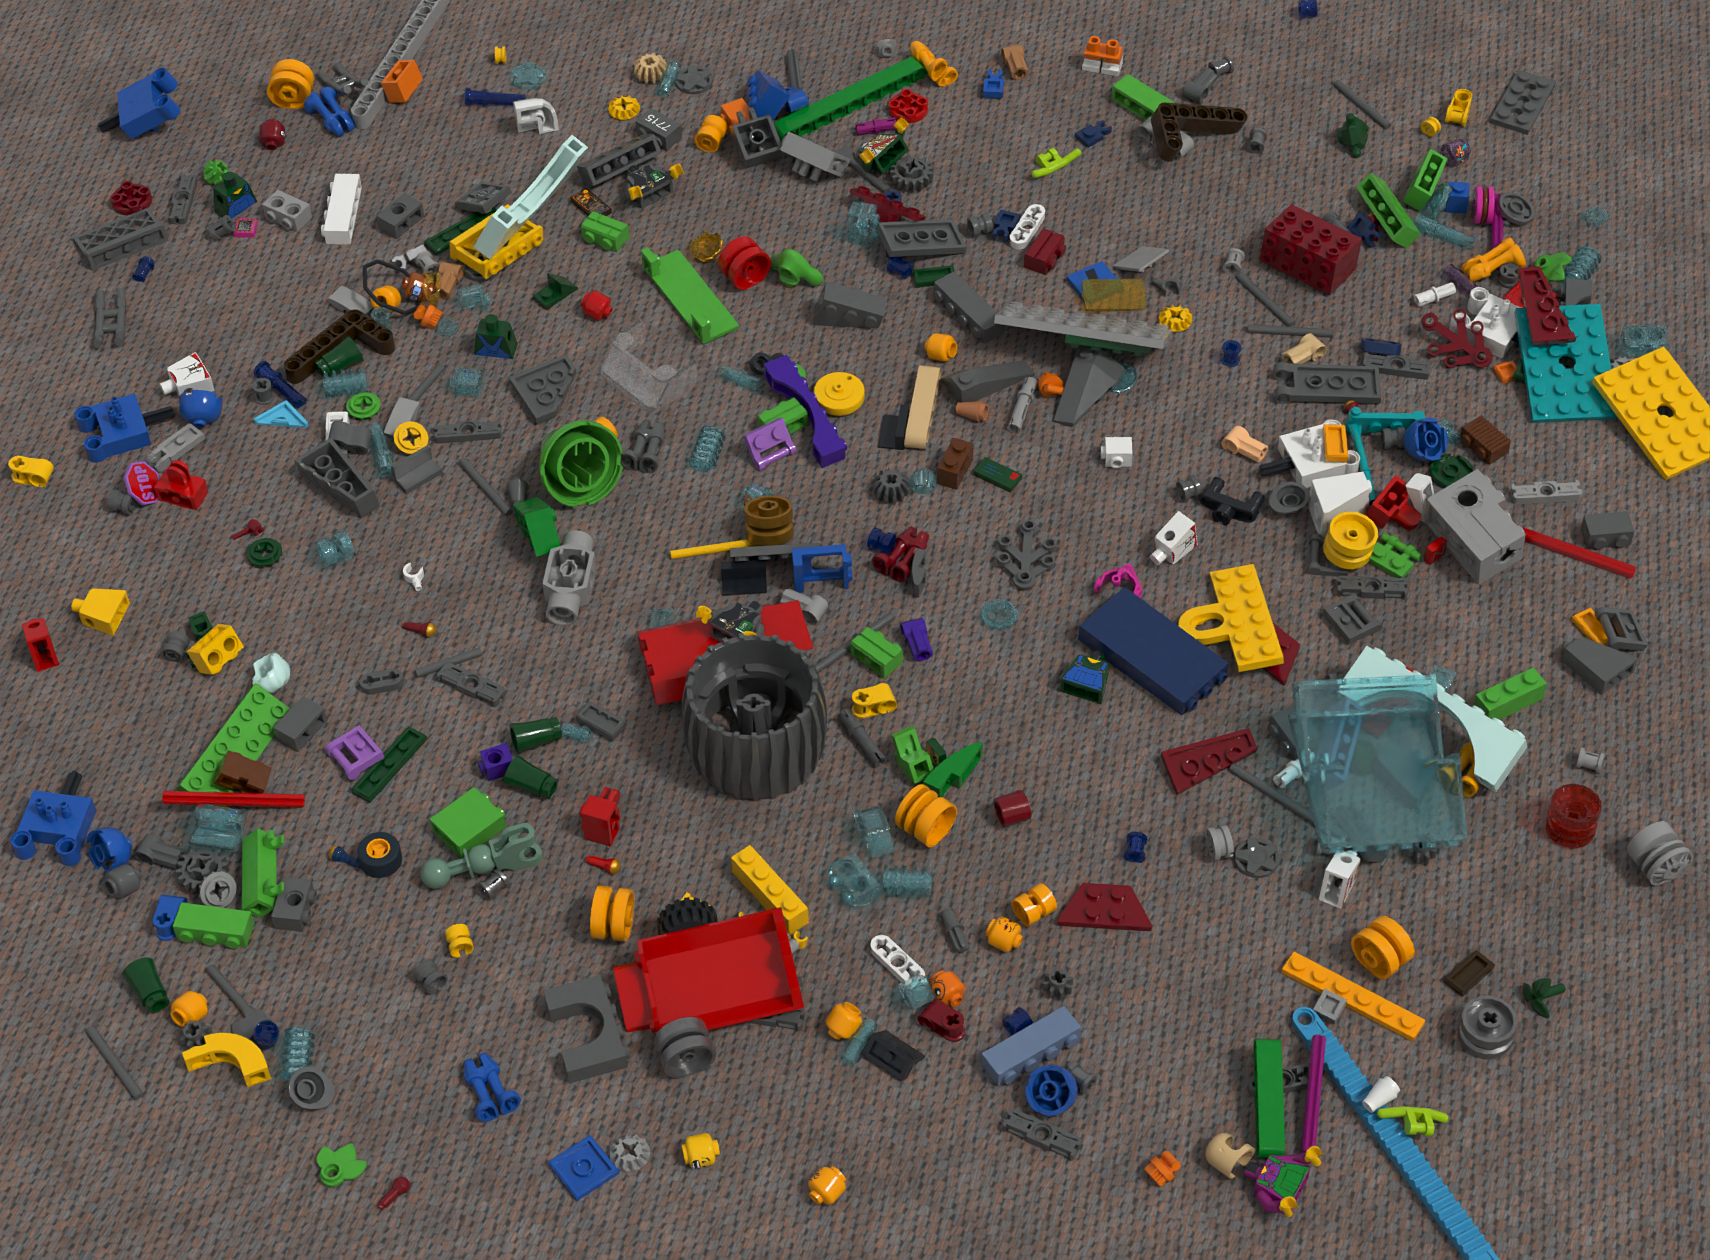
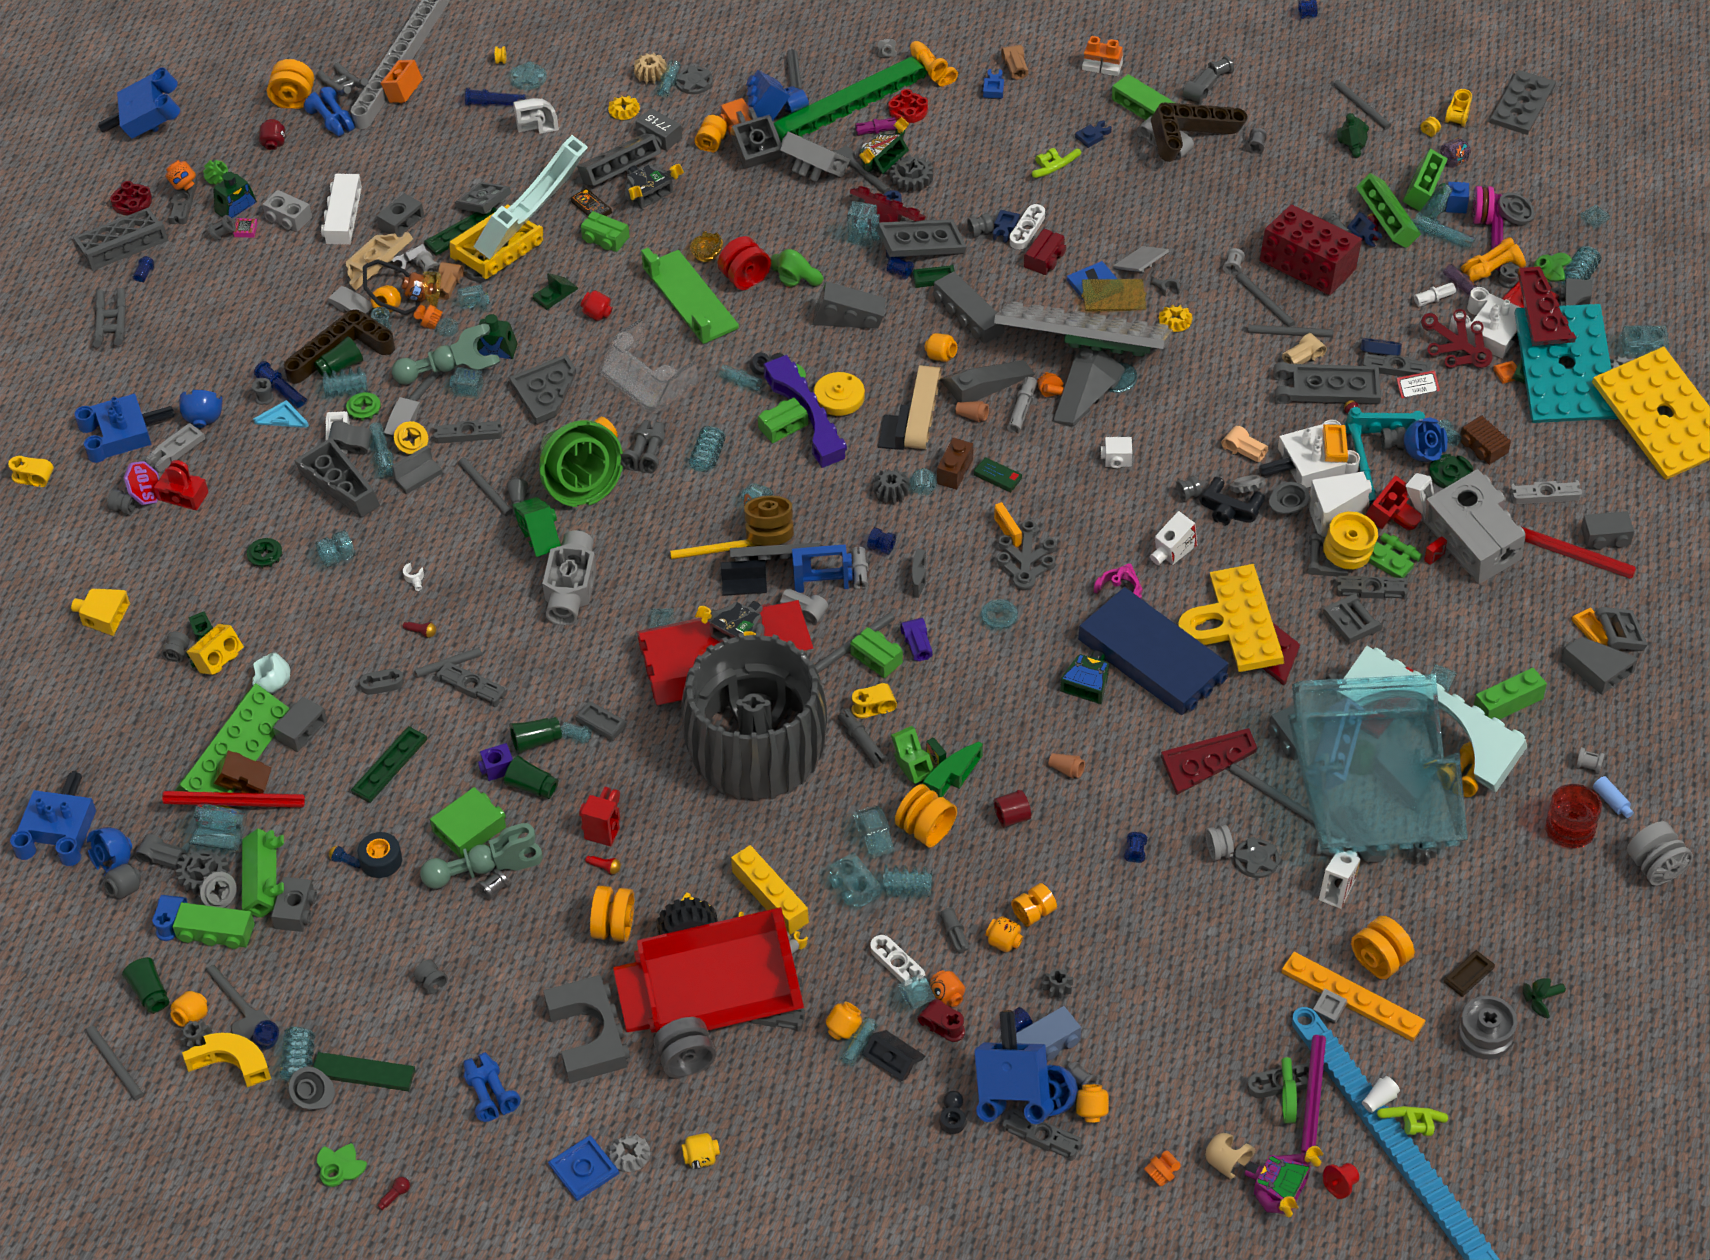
red torso [22,618,59,672] -> none
white torso [159,352,214,397] -> none
dark red hand [232,519,264,540] -> none
medium lavender plate [325,726,384,780] -> none
yellow wheel [445,924,474,958] -> none
medium lavender plate [743,417,797,471] -> none
light orange head [808,1166,846,1205] -> none
dark red piece [872,526,929,582] -> none
dark red wing [1058,883,1152,932] -> none
clear blue bush [1221,340,1241,367] -> none
green beam [1253,1038,1285,1159] -> none
white pin [1273,751,1315,789] -> none
none -> orange head [165,160,196,191]
none -> dark green tile [313,1052,415,1092]
none -> tan wing [346,232,413,291]
none -> sand green piece [392,324,500,385]
none -> light grey pin [851,547,869,589]
none -> black plate [940,1091,966,1134]
none -> blue piece [974,1010,1054,1124]
none -> light orange tile [994,502,1022,547]
none -> nougat cone [1048,753,1085,778]
none -> light orange head [1076,1084,1109,1122]
none -> light grey gear [1230,475,1266,493]
none -> bright green piece [1281,1057,1297,1124]
none -> red piece [1323,1163,1359,1199]
none -> sticker [1396,370,1440,398]
none -> light blue cylinder [1593,776,1634,818]

